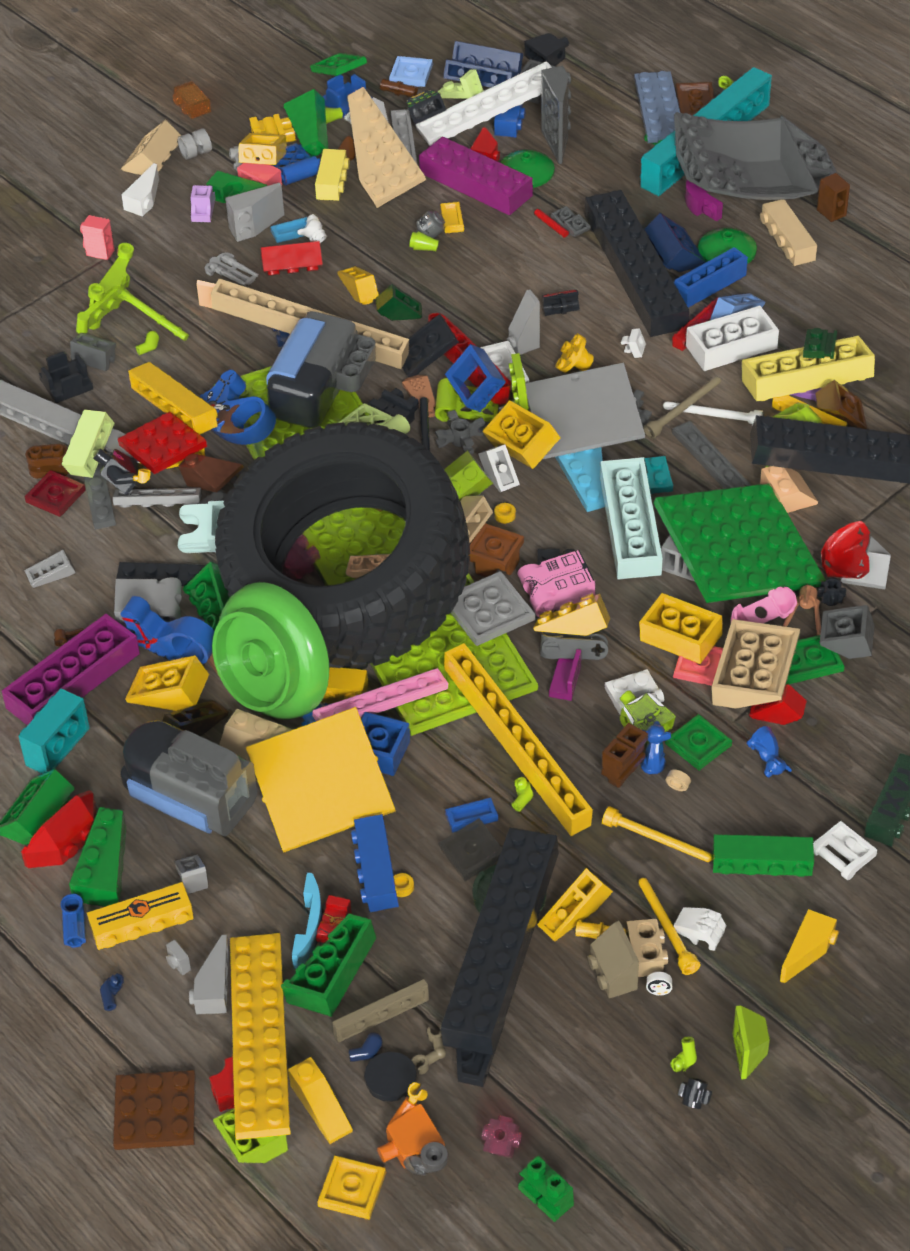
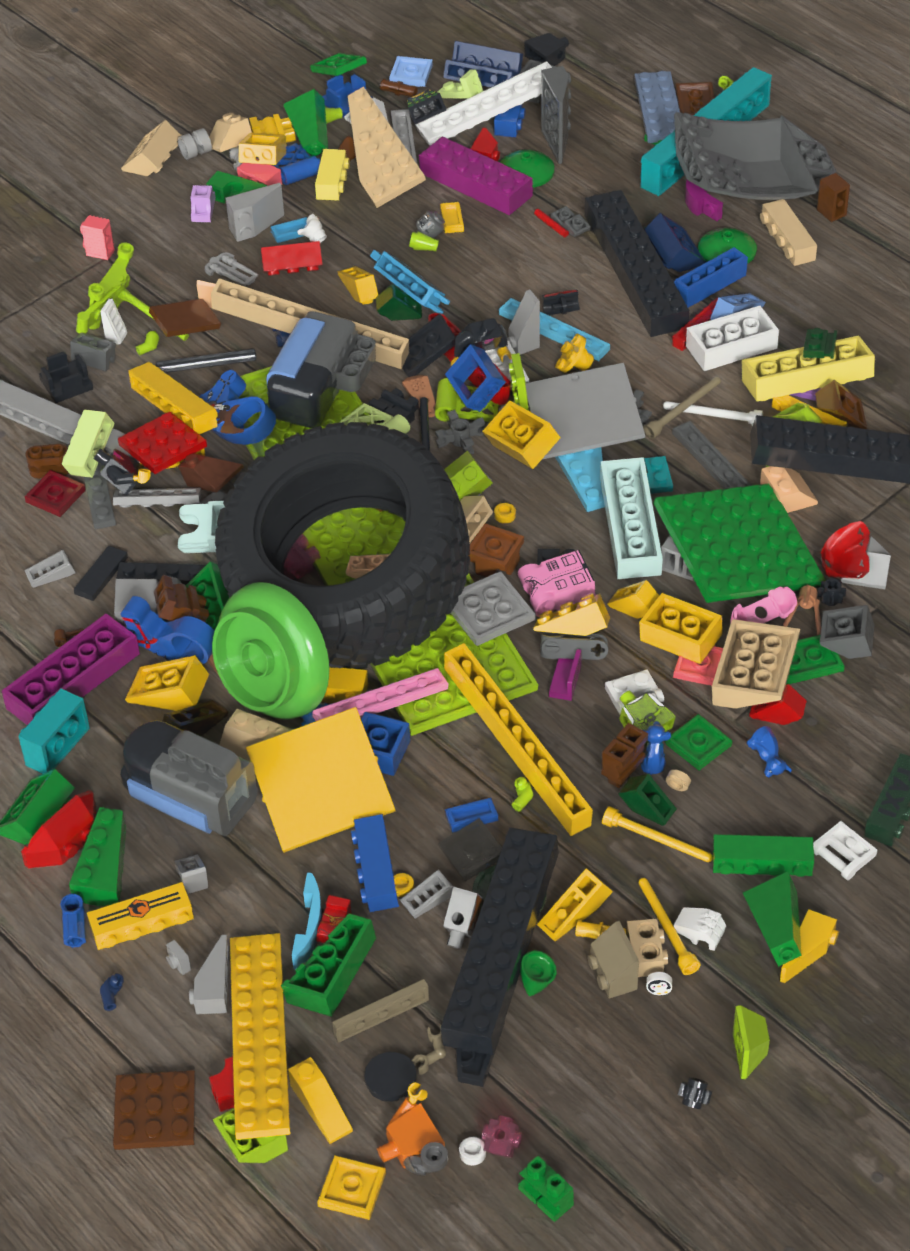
white slope [122,163,159,216] -> none
clear orange brick [172,80,211,119] -> none
dark blue arm [349,1032,383,1062] -> none
white slope [478,445,520,492] -> none
white tile [621,328,646,358] -> none
lime arm [670,1037,697,1072] -> none
none -> black tile [74,545,128,601]
none -> white slope [100,299,127,344]
none -> reddish brown tile [149,298,221,337]
none -> reddish brown hips [154,575,209,622]
none -> black axle [156,349,257,373]
none -> tan slope [209,113,252,152]
none -> dark azure hinge [370,250,450,314]
none -> light grey slope [400,870,453,918]
none -> torso [443,887,484,949]
none -> black torso [451,318,512,366]
none -> white tile [459,1137,486,1165]
none -> medium azure plate [499,298,610,361]
none -> green piece [520,951,557,997]
none -> yellow slope [607,580,659,619]
none -> dark green slope [618,773,677,826]
none -> green slope [743,871,802,967]

